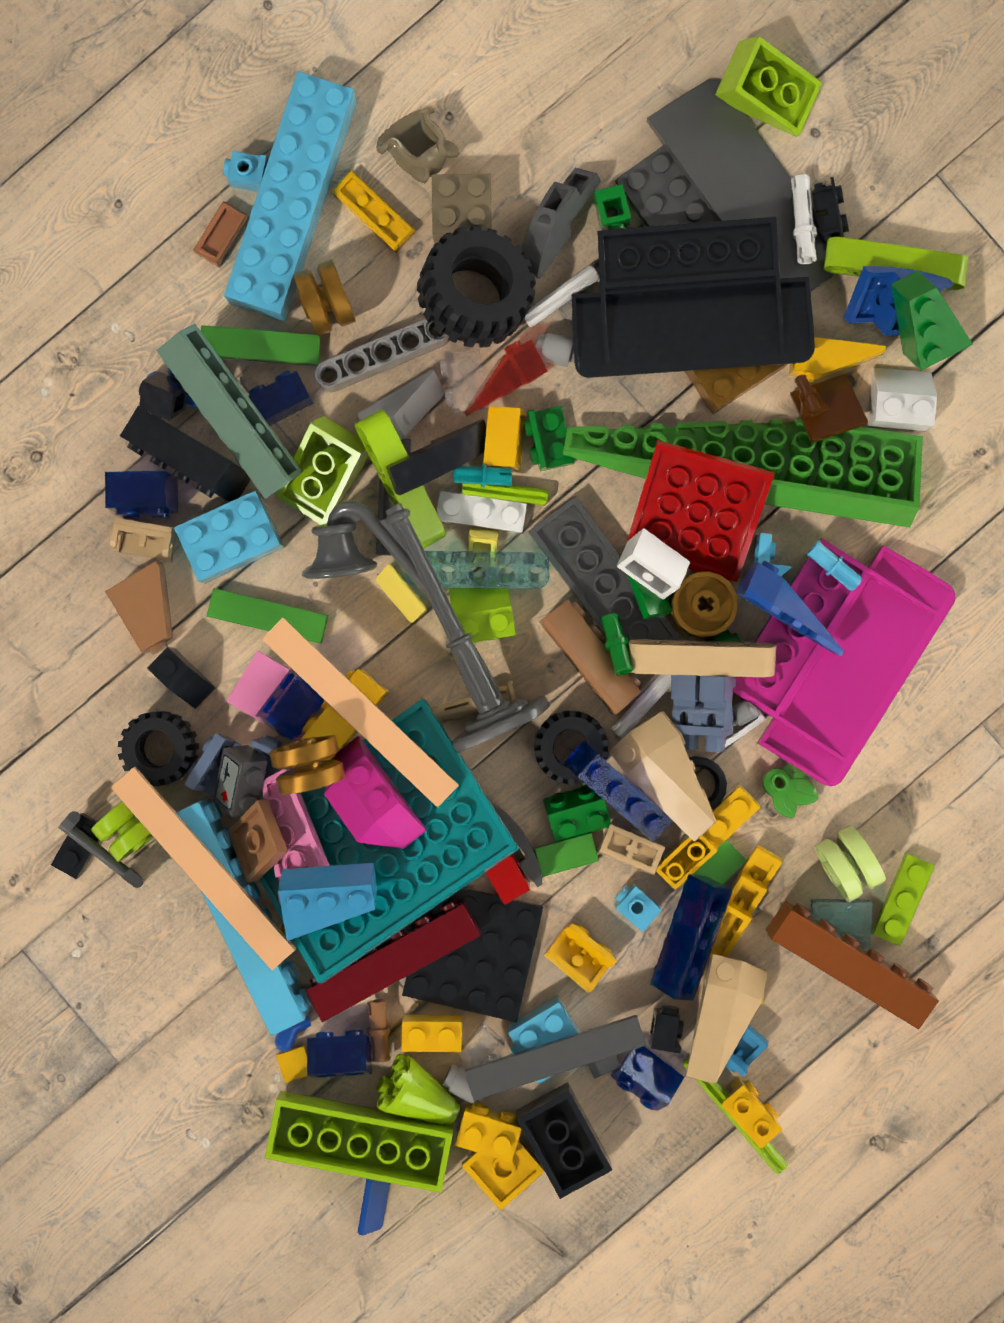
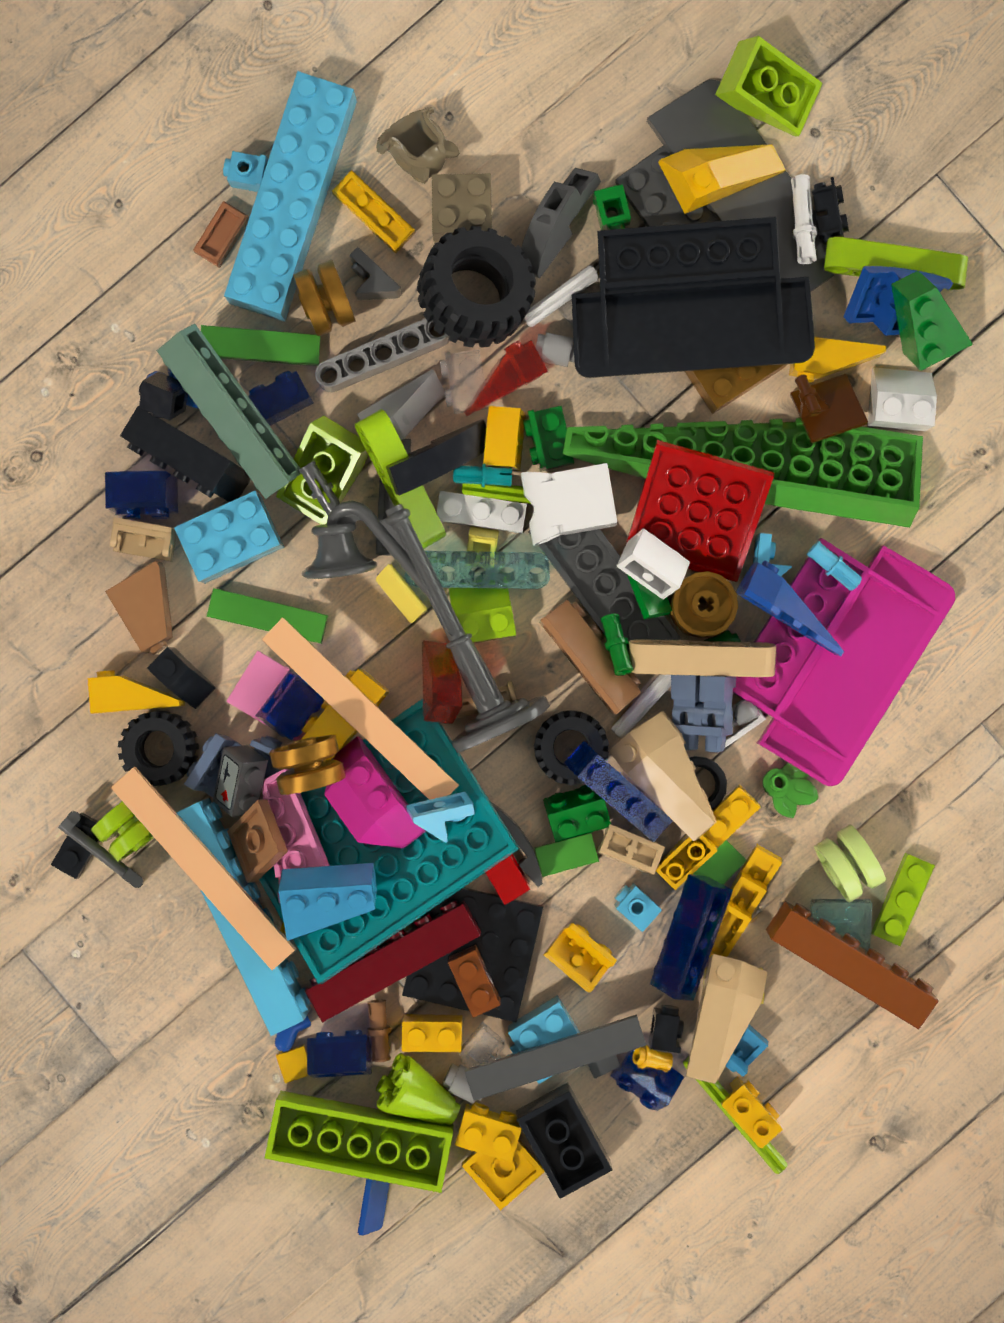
none -> yellow slope [88,670,185,714]
none -> dark grey pin [299,460,340,516]
none -> dark grey slope [350,247,402,300]
none -> medium azure slope [406,792,475,843]
none -> clear red slope [422,640,462,724]
none -> dark orange brick [448,945,500,1018]
none -> white piece [521,463,617,546]
none -> yellow pin [633,1045,673,1072]
none -> yellow wedge [658,144,786,214]

